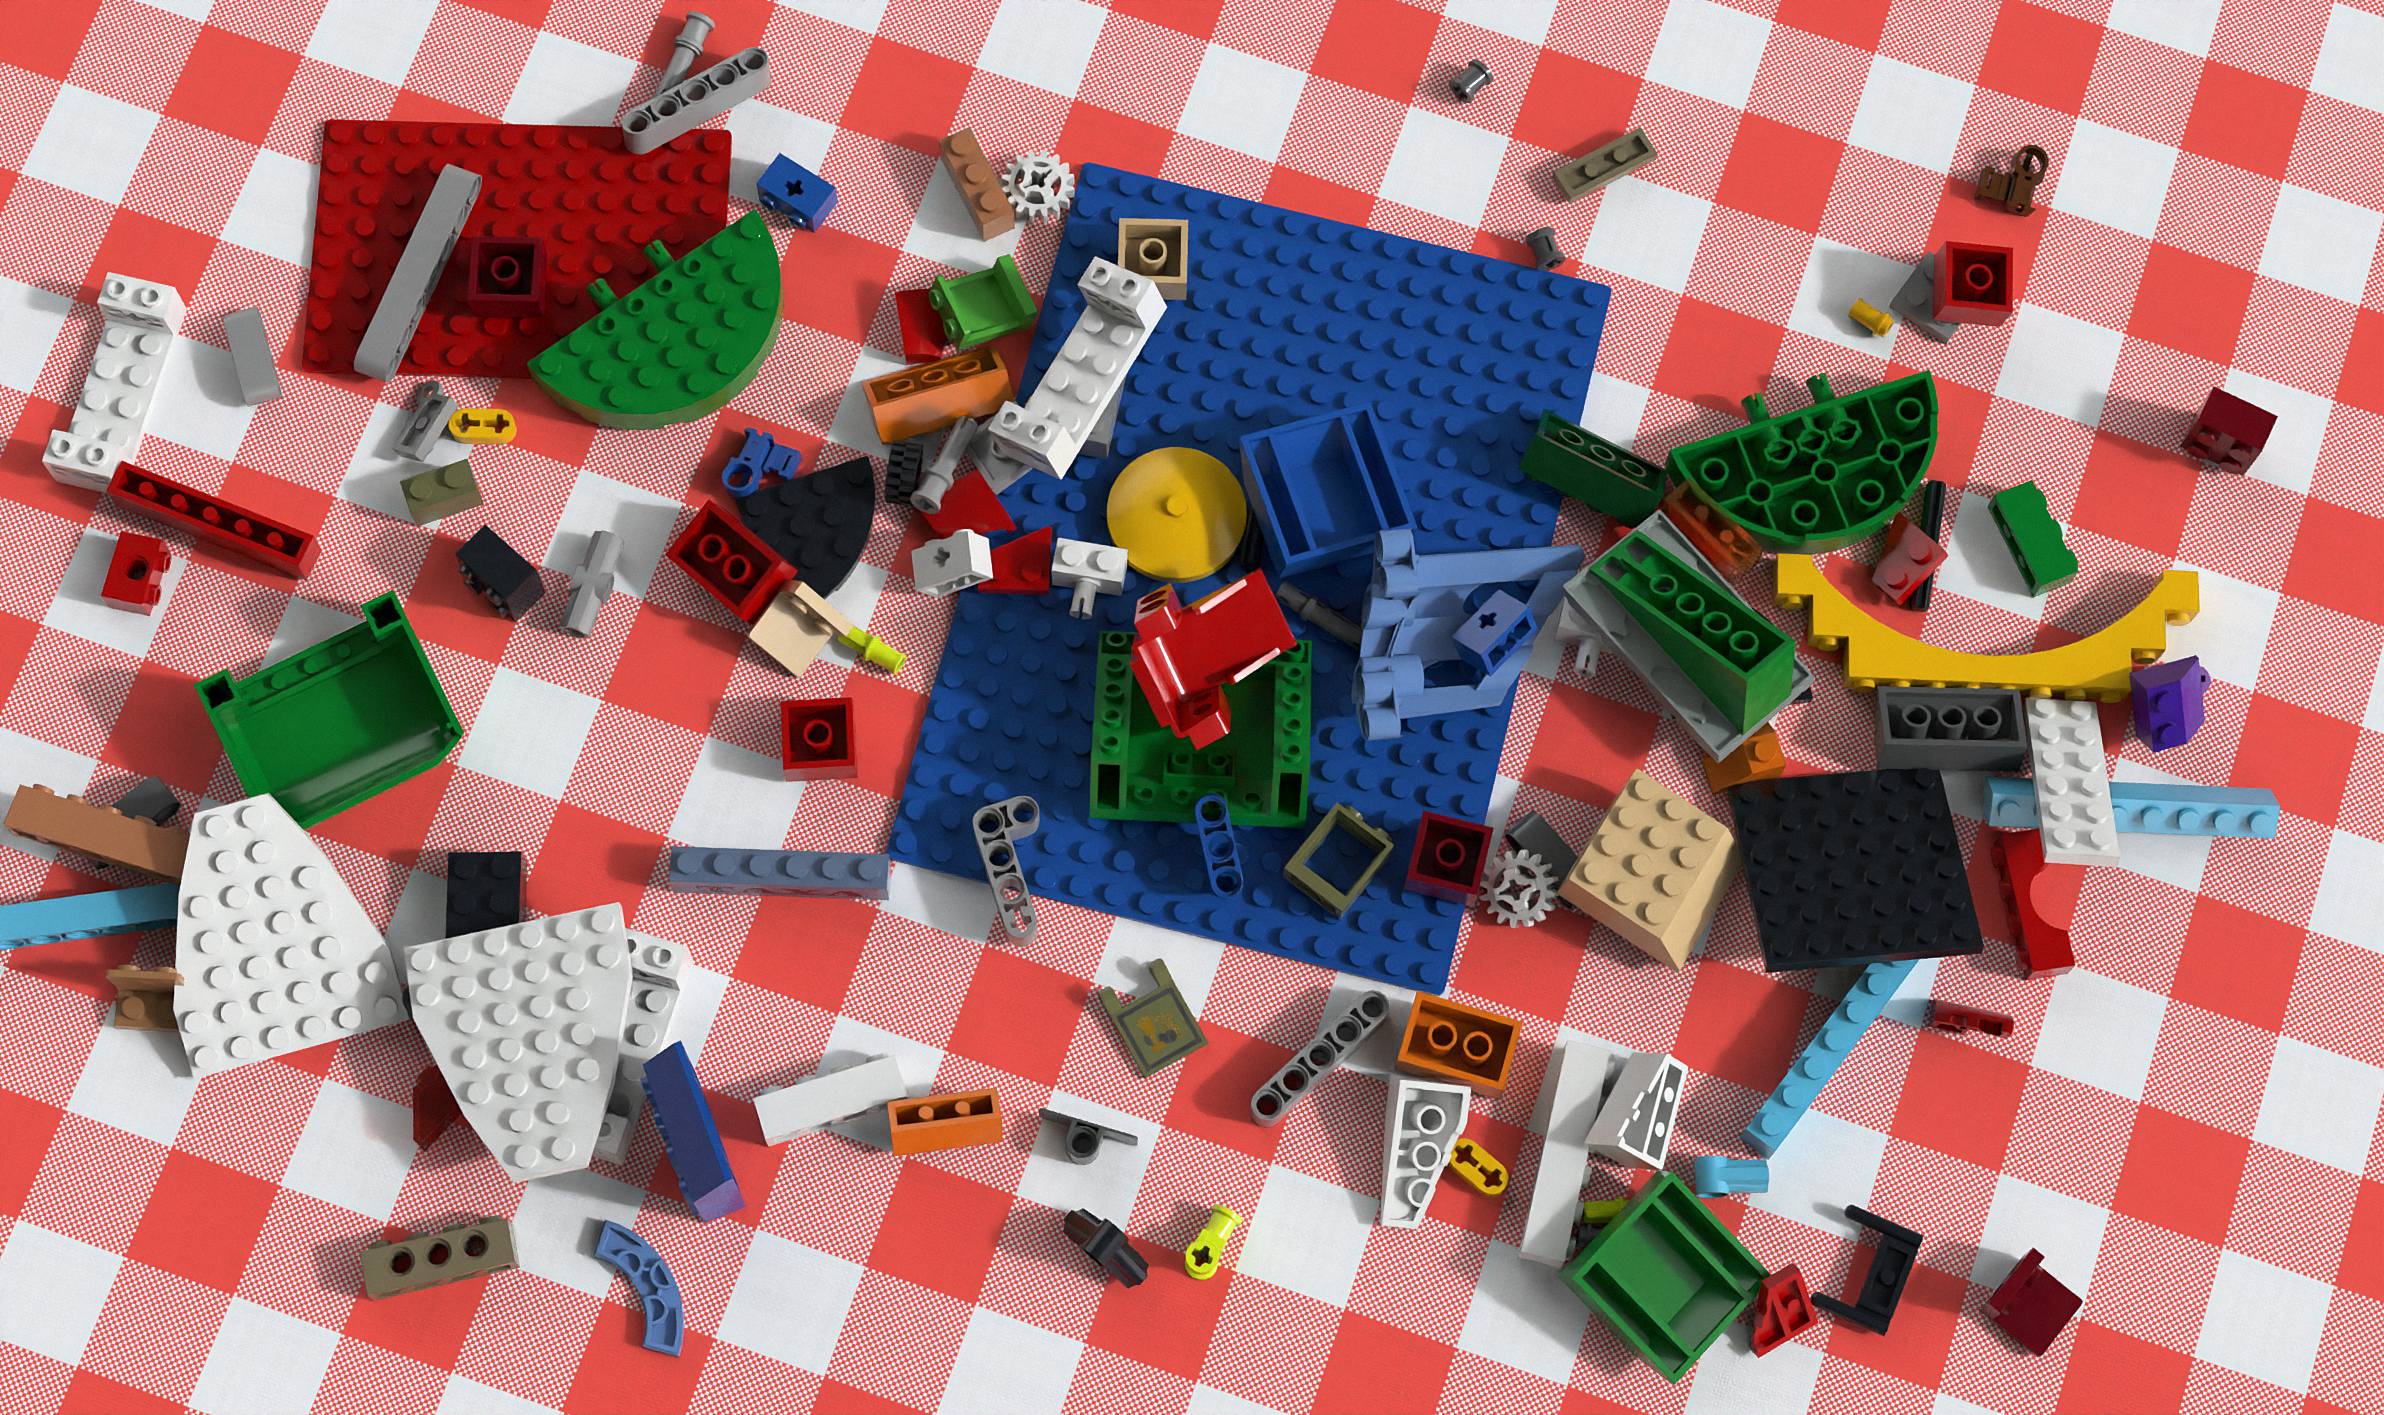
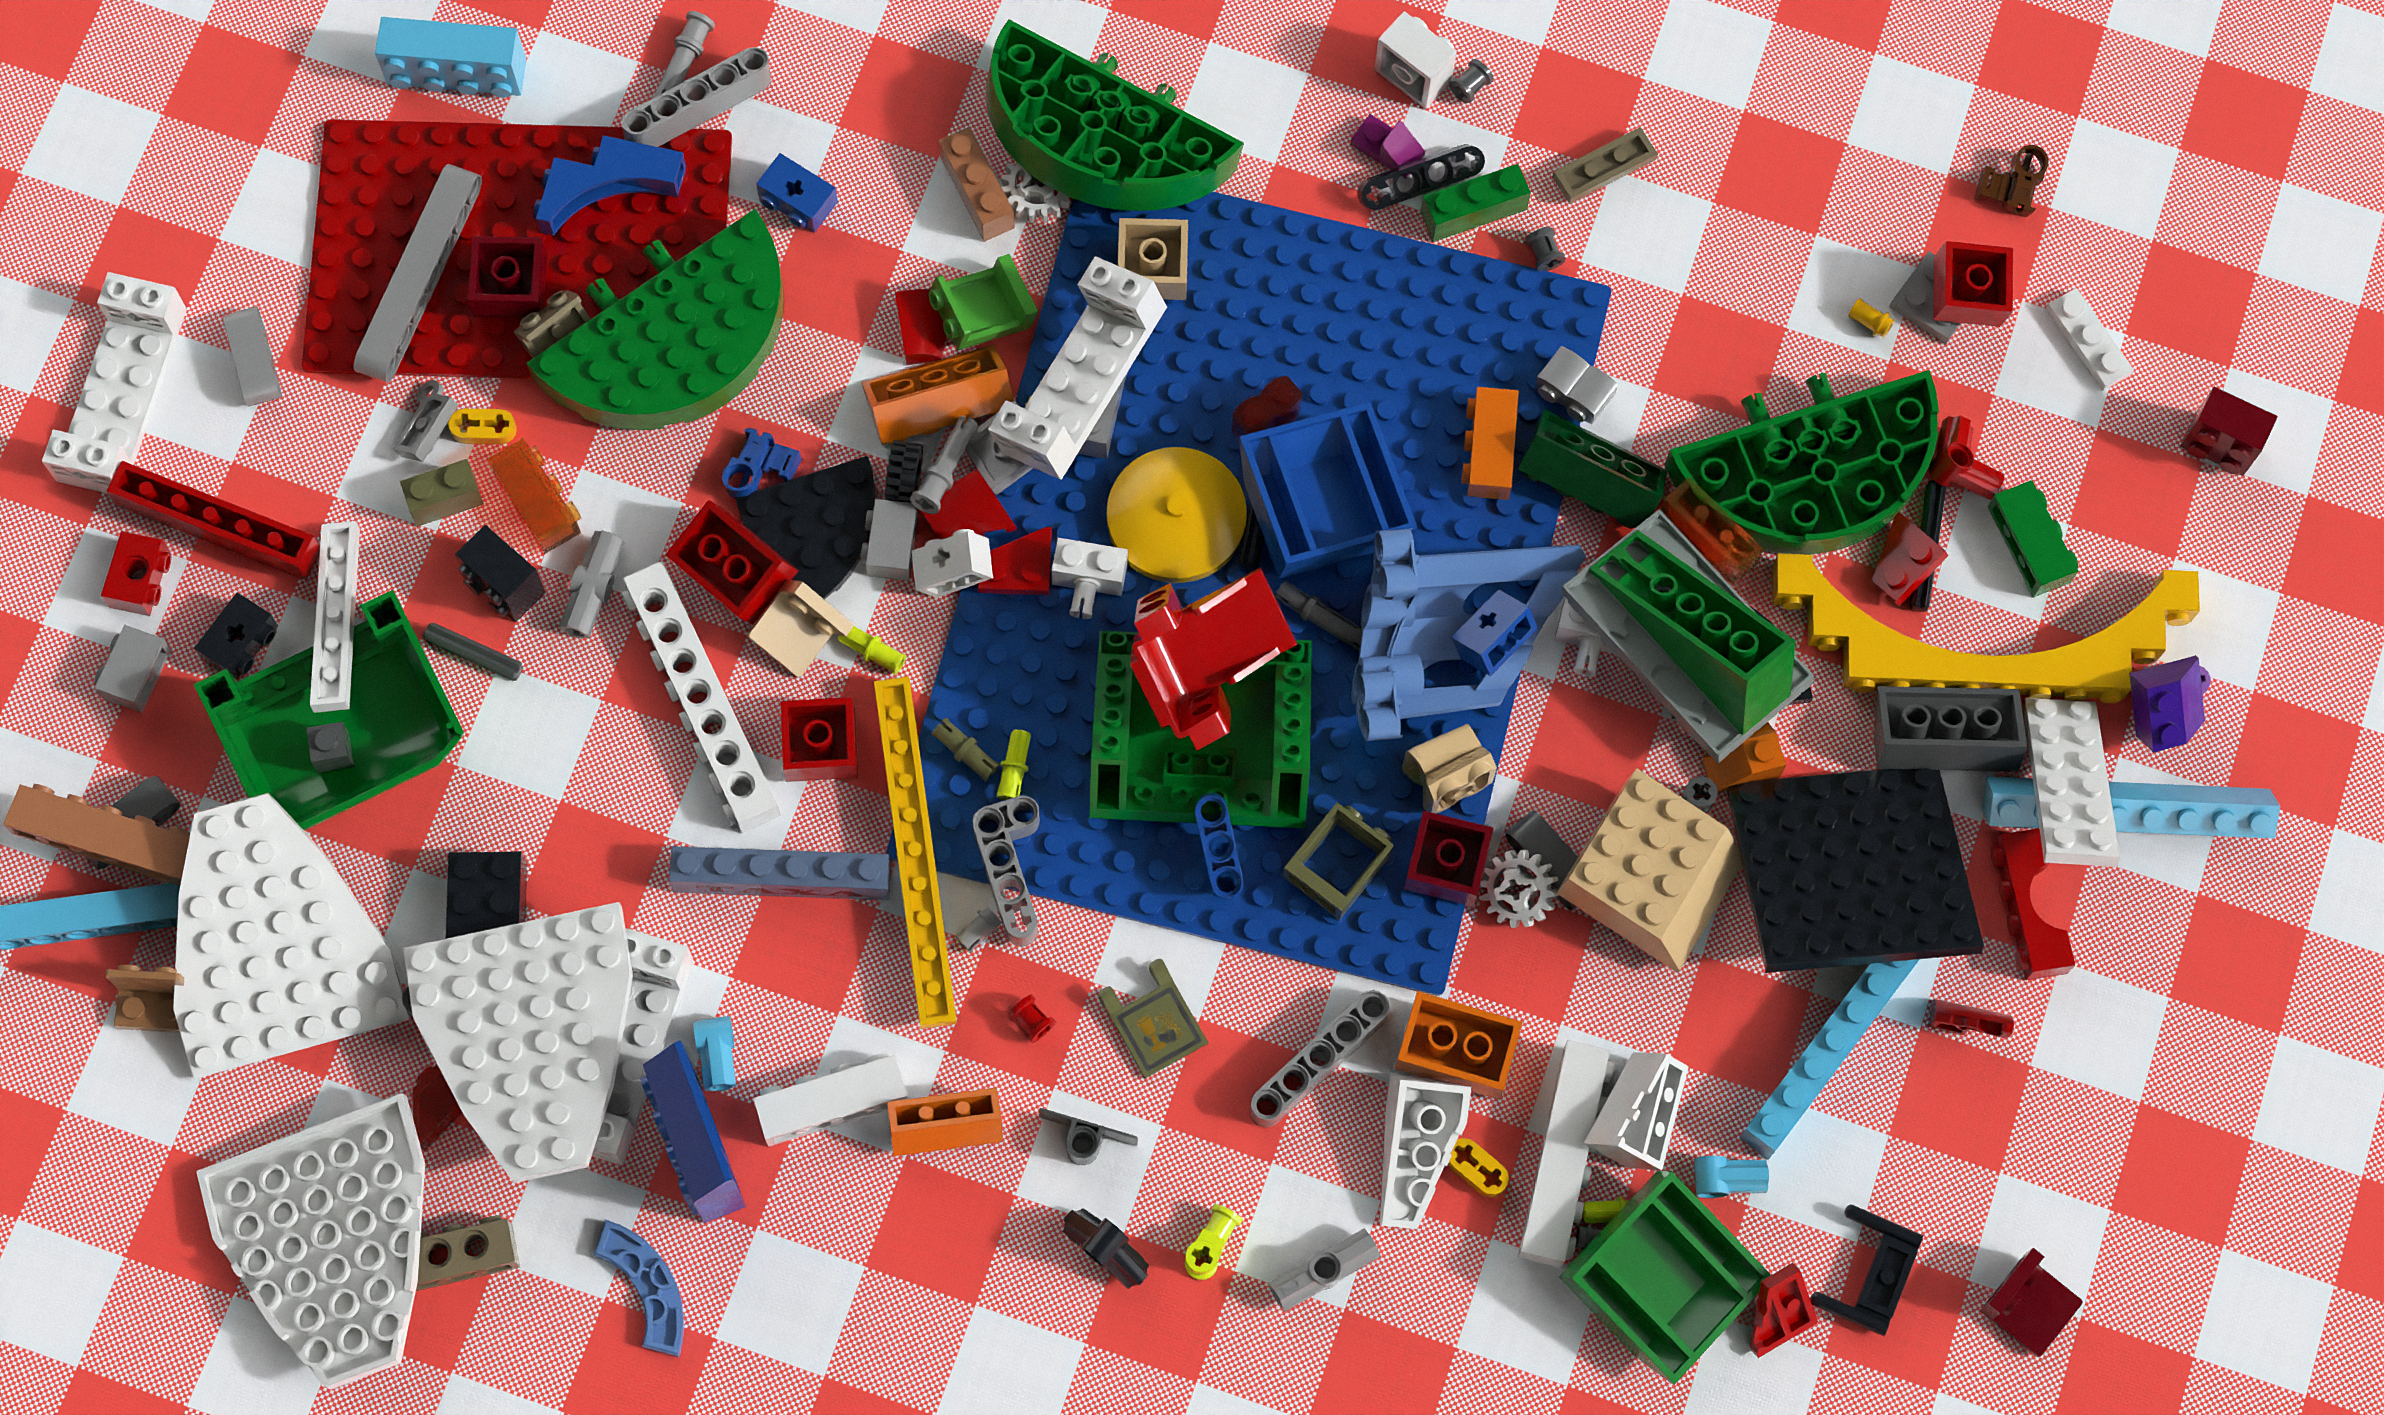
none -> light grey brick [95,625,171,713]
none -> black brick [194,592,278,680]
none -> white wing [196,1093,425,1390]
none -> dark grey brick [306,722,354,773]
none -> white plate [310,521,360,713]
none -> medium azure brick [375,17,527,98]
none -> dark grey axle [423,623,523,681]
none -> clear orange brick [487,438,582,554]
none -> dark tan bracket [513,289,591,359]
none -> blue arch [533,135,686,236]
none -> white brick [621,561,781,833]
none -> medium azure piece [693,1016,737,1092]
none -> light grey brick [861,499,919,581]
none -> yellow plate [874,676,957,1029]
none -> olive pin [932,718,1000,782]
none -> light grey pin [955,907,1002,953]
none -> green brick [985,19,1244,211]
none -> neon yellow axle [996,729,1031,801]
none -> red bush [1008,994,1056,1043]
none -> clear red brick [1231,376,1303,439]
none -> light grey piece [1268,1228,1381,1312]
none -> magenta slope [1350,114,1426,180]
none -> black beam [1357,144,1485,210]
none -> white brick [1374,11,1457,109]
none -> tan piece [1402,724,1497,813]
none -> green brick [1420,164,1531,242]
none -> orange brick [1461,387,1519,500]
none -> light grey brick [1536,346,1618,424]
none -> dark grey bush [1681,776,1718,814]
none -> red piece [1929,415,2005,500]
none -> white plate [2046,288,2134,391]

